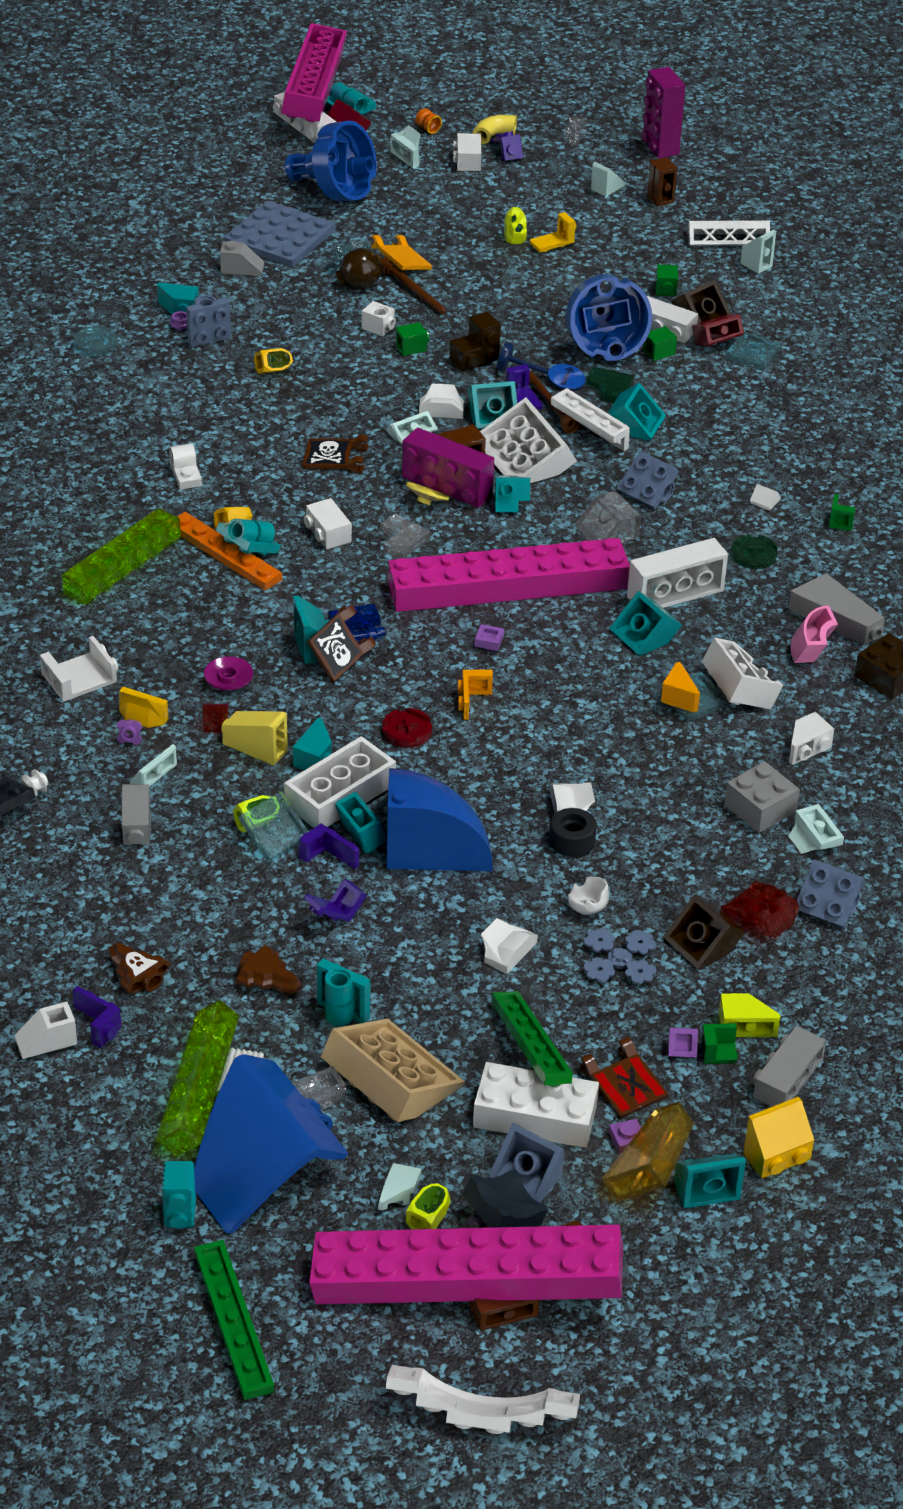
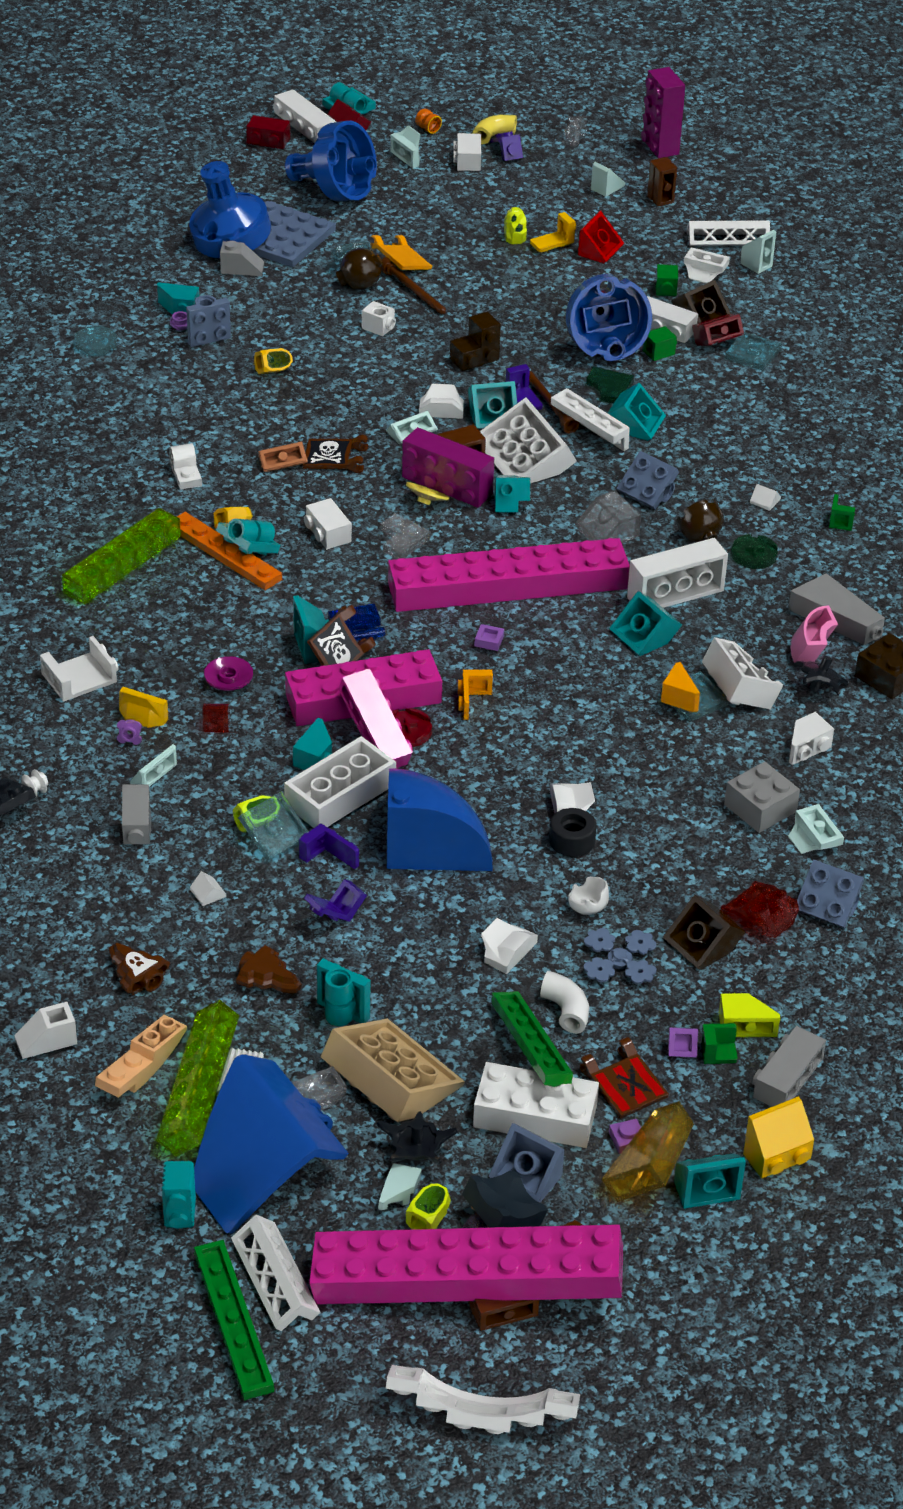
dark purple bracket [72,986,122,1048] -> none
light yellow slope [221,711,288,766] -> none
dark pink brick [281,23,347,122] -> none
teal brick [335,792,387,853] -> none
green brick [395,322,430,356] -> none
piece [496,341,586,391] -> none
none -> light nougat slope [95,1015,187,1098]
none -> blue piece [189,161,271,258]
none -> white slope [190,871,226,906]
none -> white fence [231,1215,321,1331]
none -> dark red brick [246,115,290,149]
none -> nougat slope [258,442,308,472]
none -> dark pink brick [285,649,442,726]
none -> brick [338,668,413,768]
none -> black piece [377,1111,458,1164]
none -> white cylinder [540,971,590,1034]
none -> red slope [578,211,624,264]
none -> dark brown cylinder [676,499,724,542]
none -> white slope [684,247,730,283]
none -> black piece [794,656,848,695]

